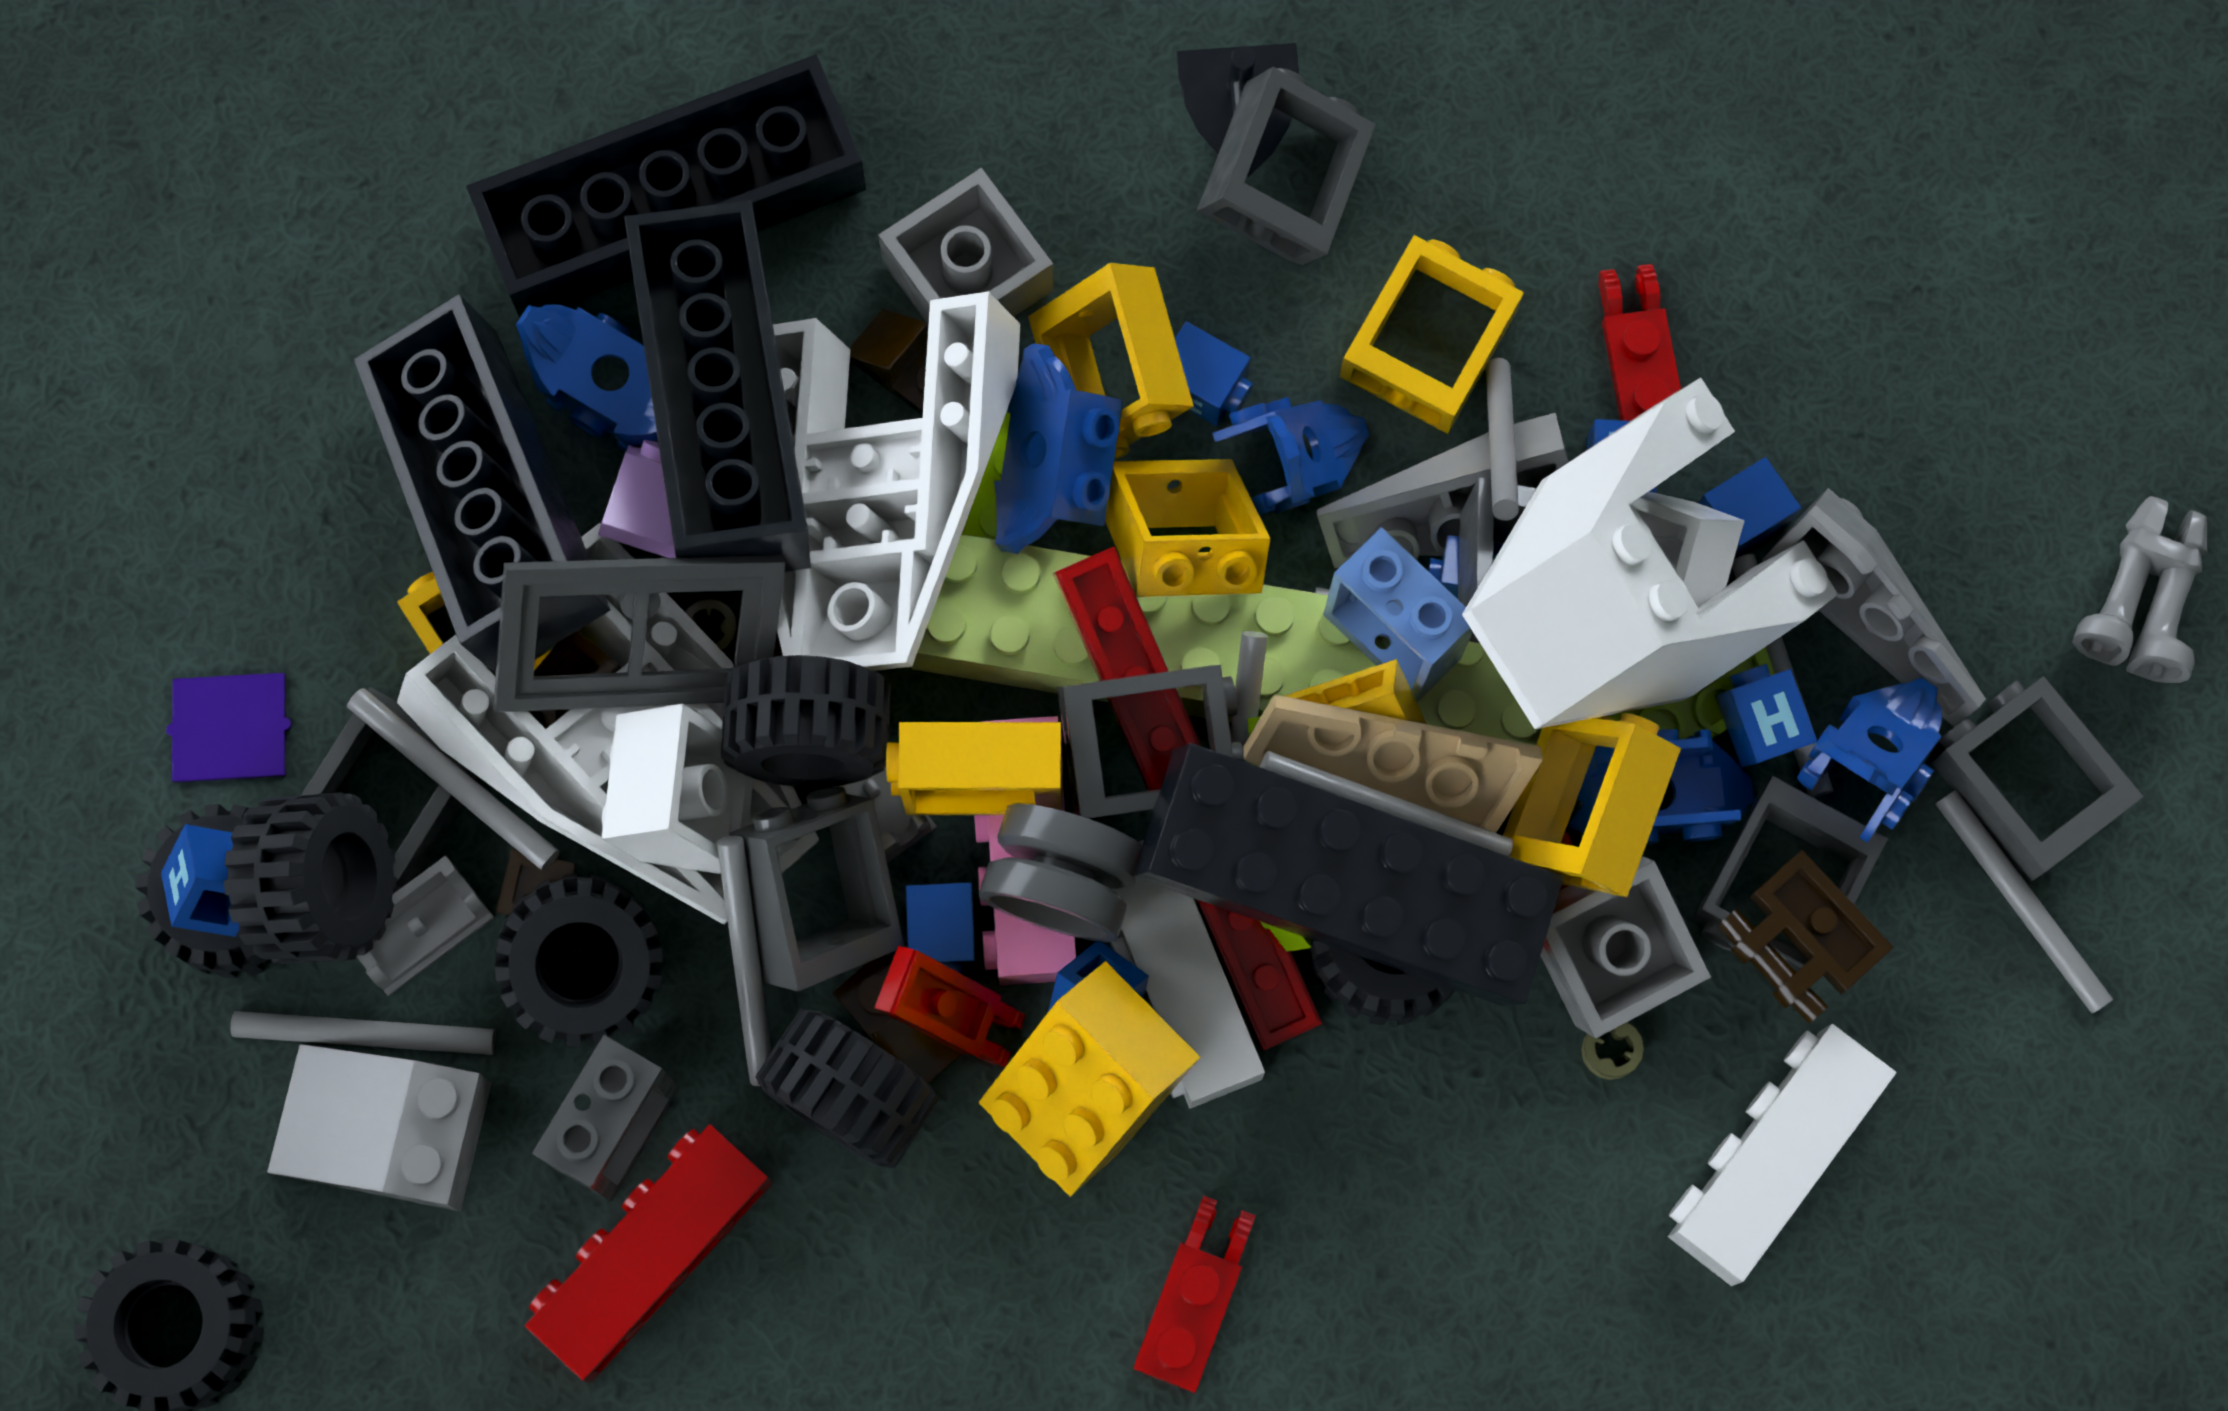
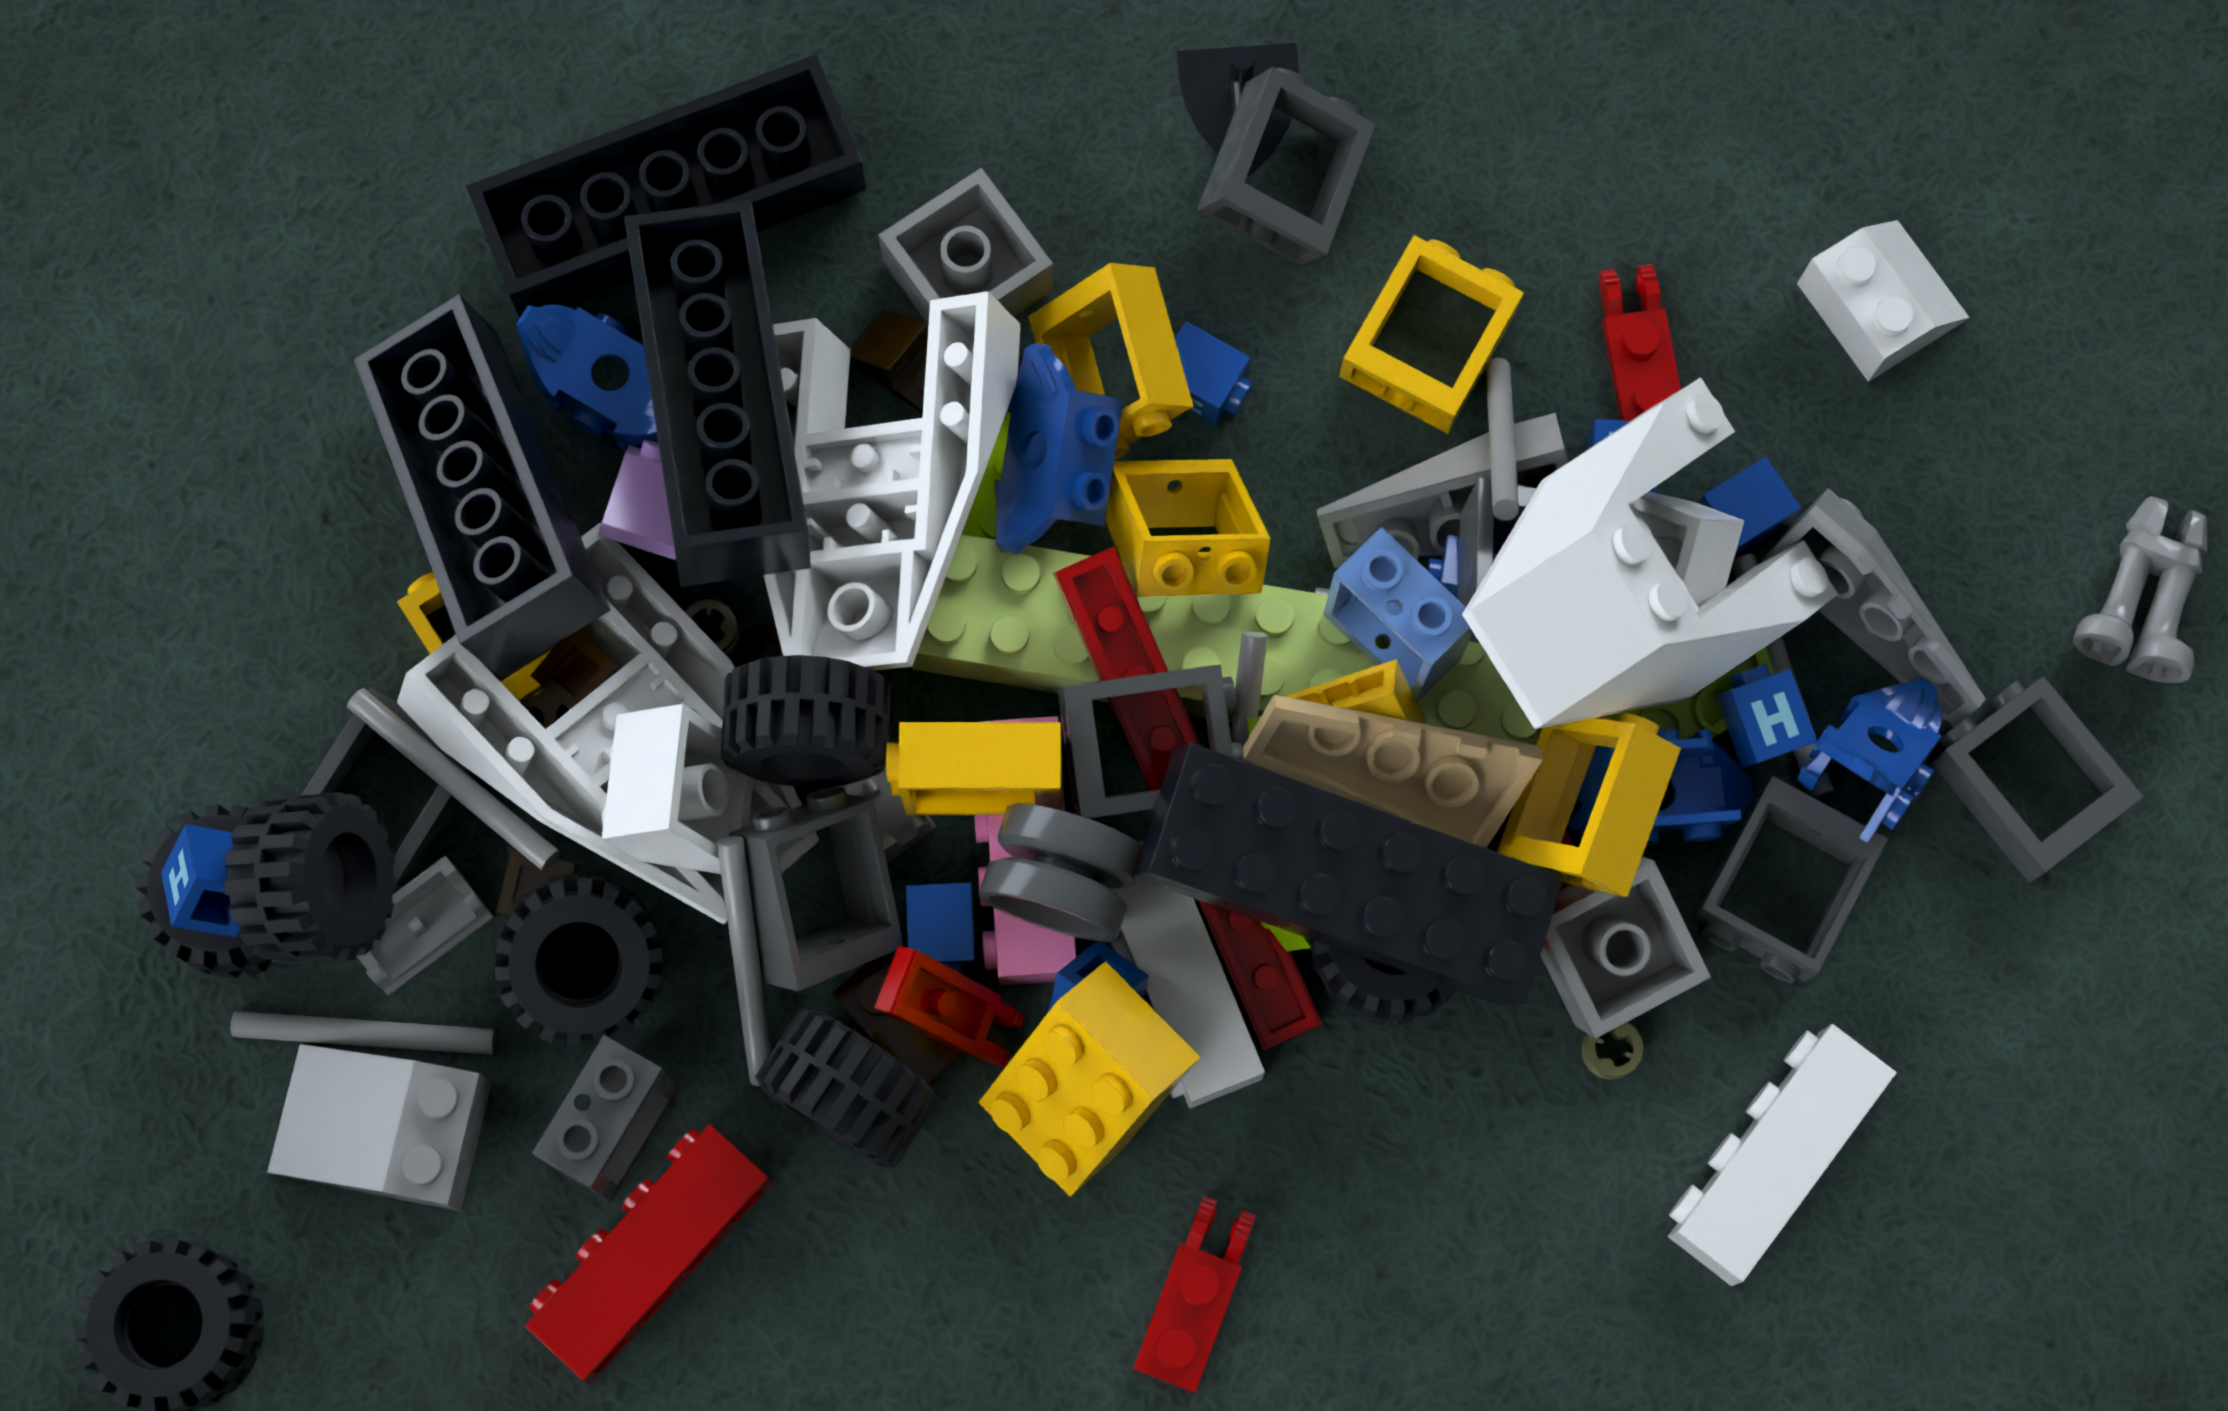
dark purple piece [166,673,292,782] -> none
dark grey door [494,555,786,713] -> none
blue piece [1212,397,1370,515] -> none
light grey bar [1260,751,1513,856] -> none
dark brown plate [1718,850,1894,1024] -> none
light grey bar [1935,790,2113,1014] -> none
none -> white slope [1797,220,1969,382]

